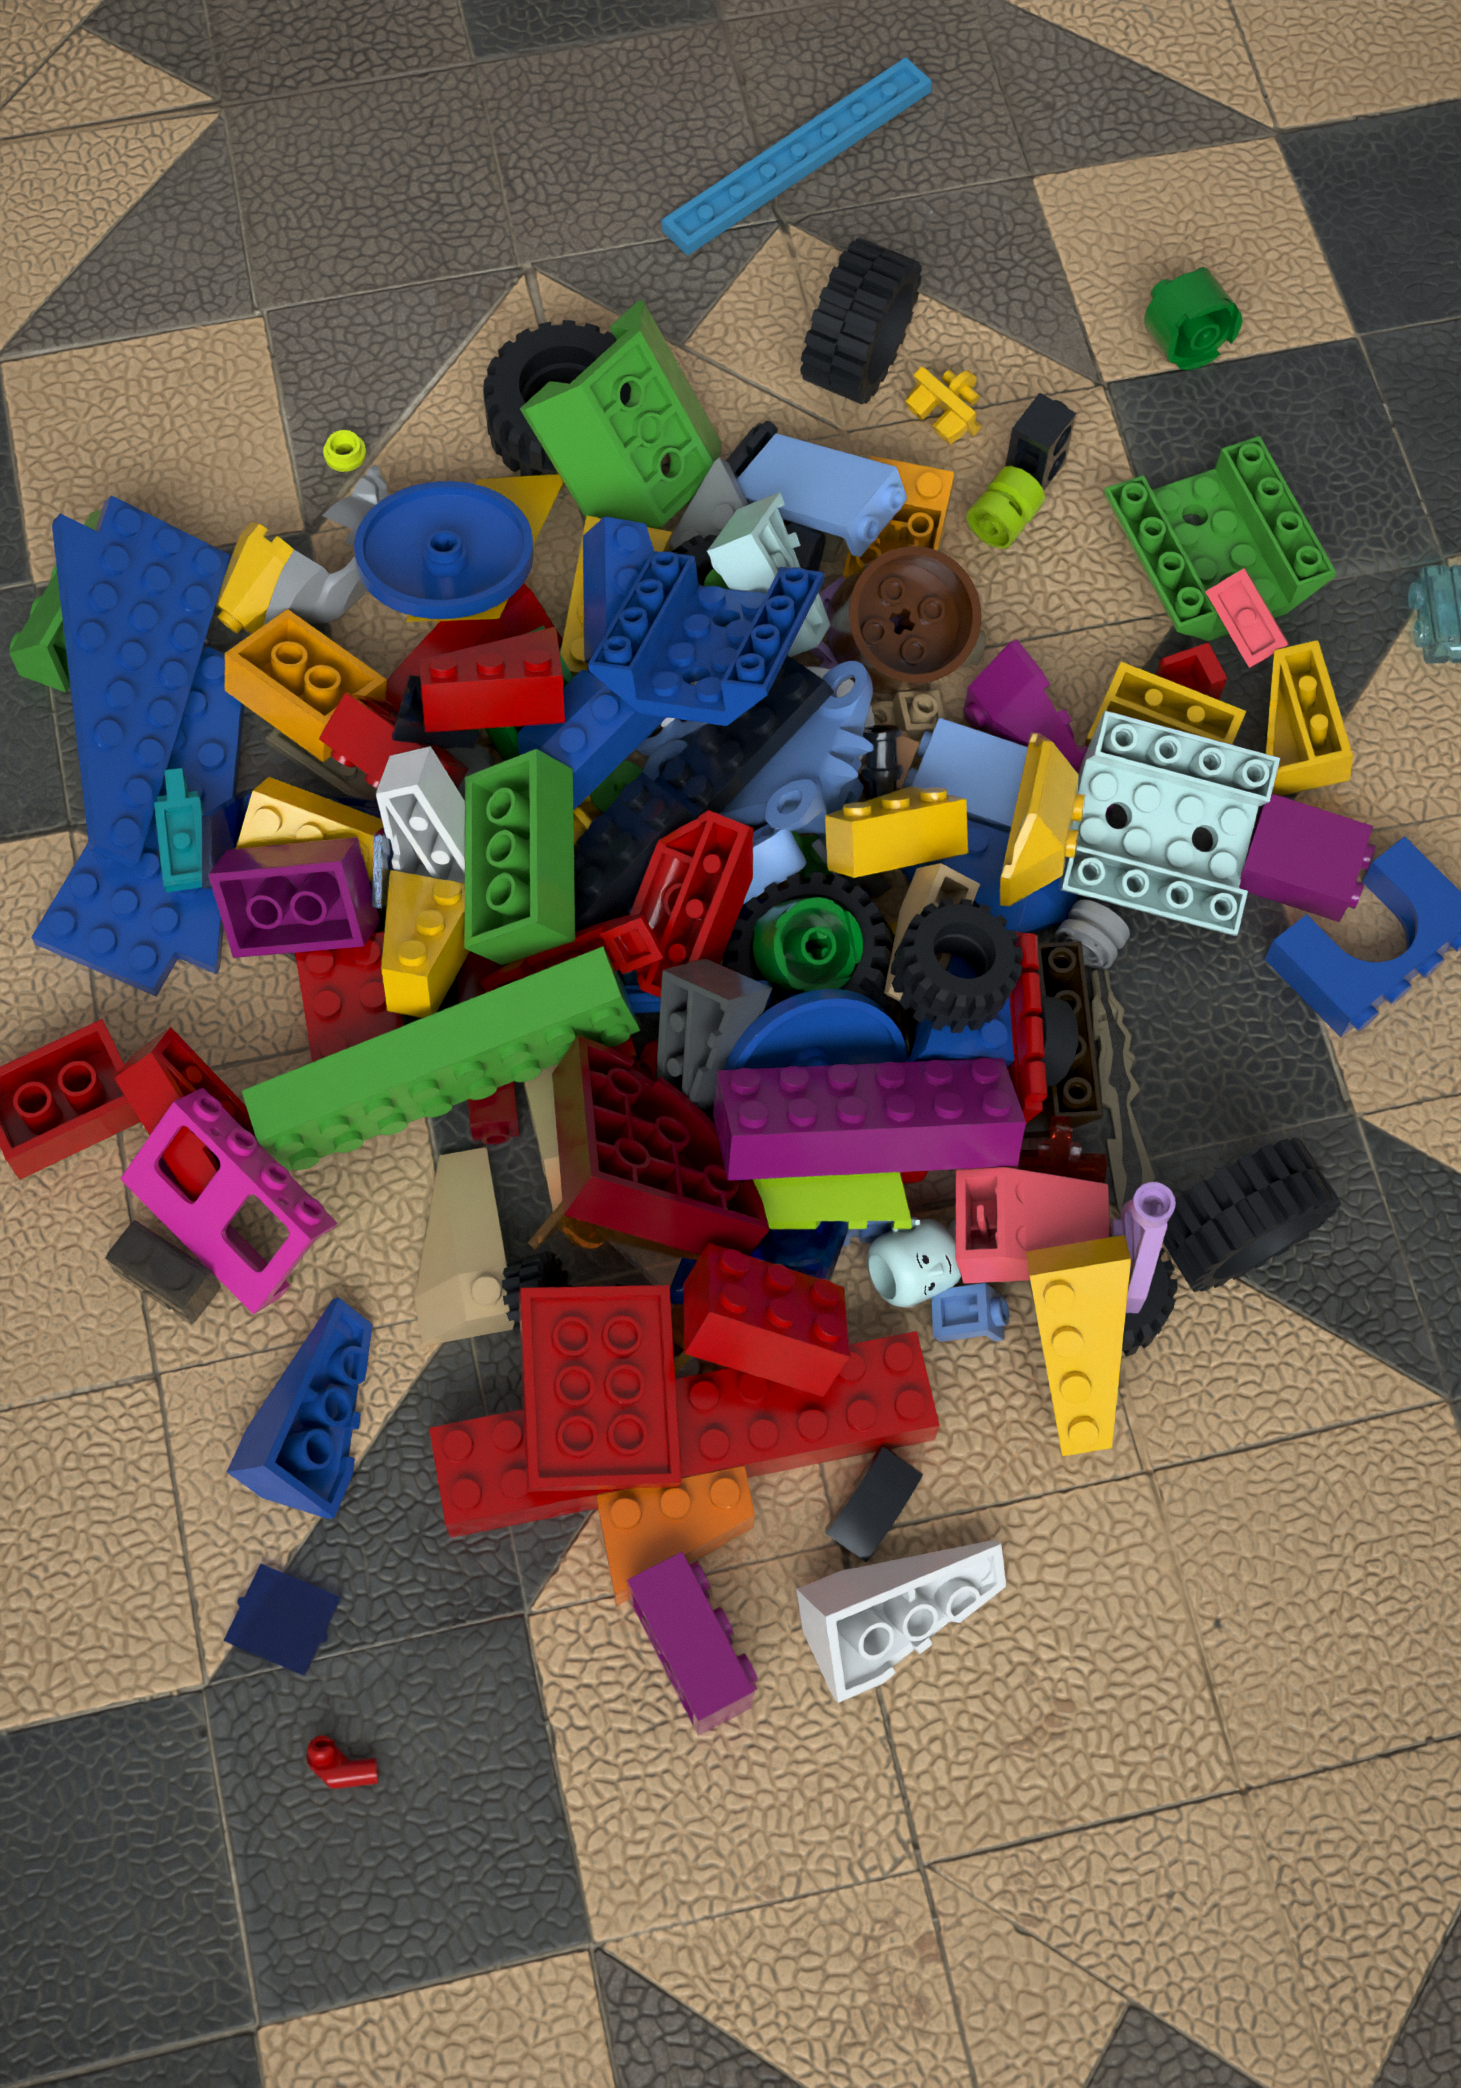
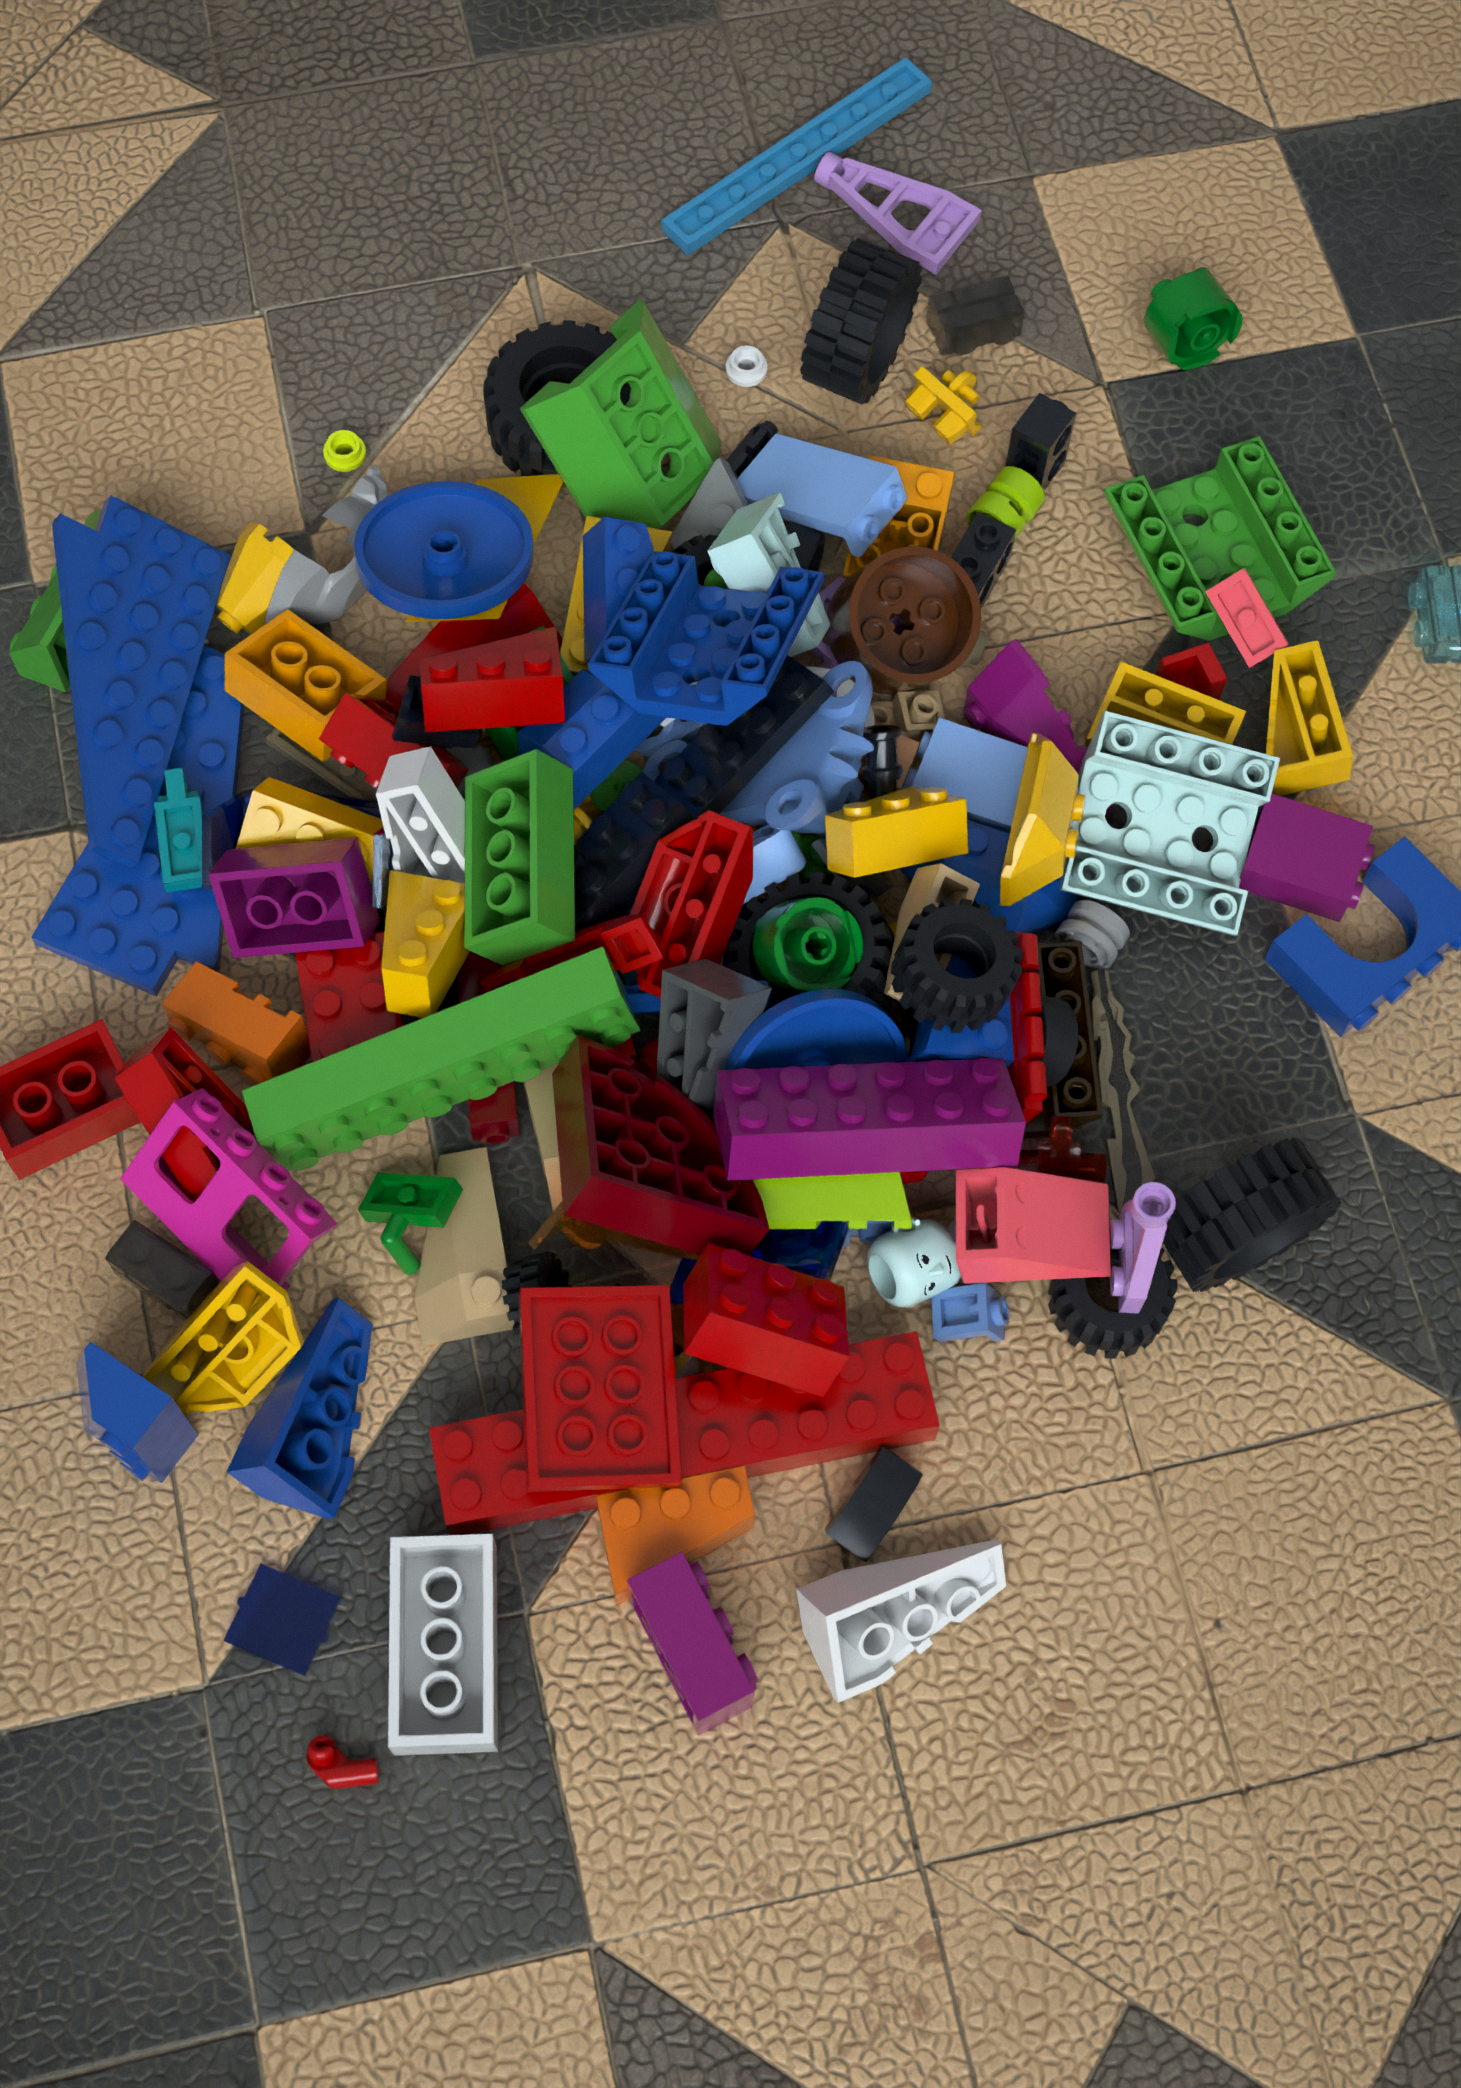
yellow wedge [1026,1235,1131,1456] -> none
none -> blue wedge [76,1341,198,1484]
none -> yellow wedge [142,1261,304,1415]
none -> orange wedge [161,961,311,1086]
none -> green plate [358,1172,463,1275]
none -> white brick [388,1534,498,1755]
none -> white plate [726,346,767,387]
none -> lavender plate [814,152,982,275]
none -> clear smoke brick [926,276,1024,356]
none -> black brick [951,512,1016,609]

